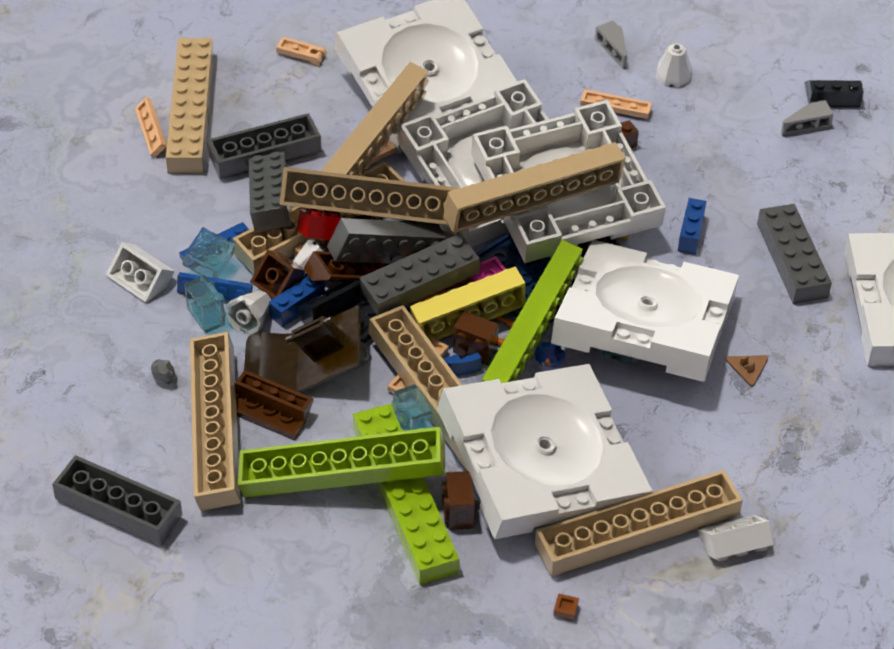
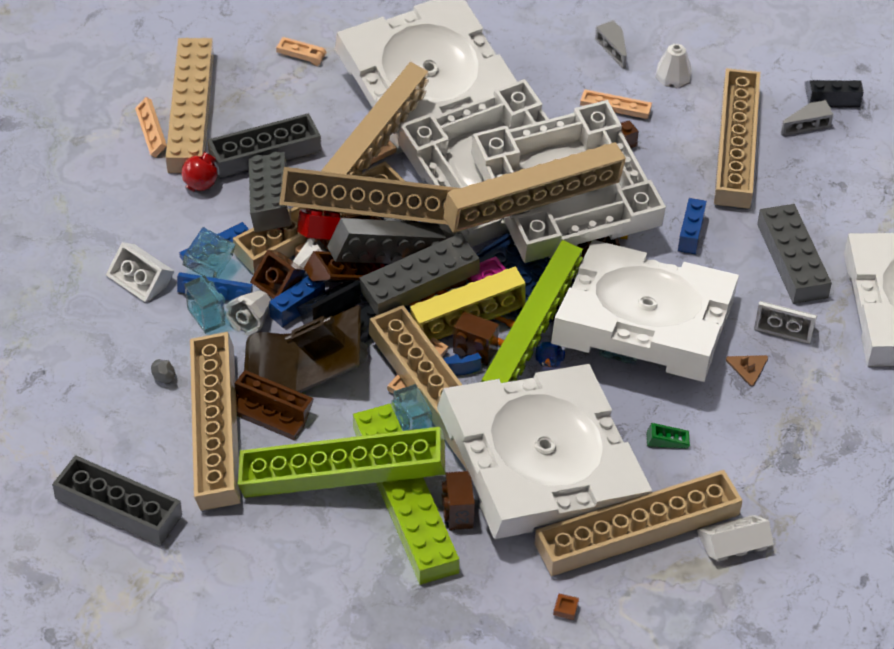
none -> red brick [181,151,218,192]
none -> green slope [646,422,690,448]
none -> tan brick [714,68,760,209]
none -> white slope [754,301,817,344]

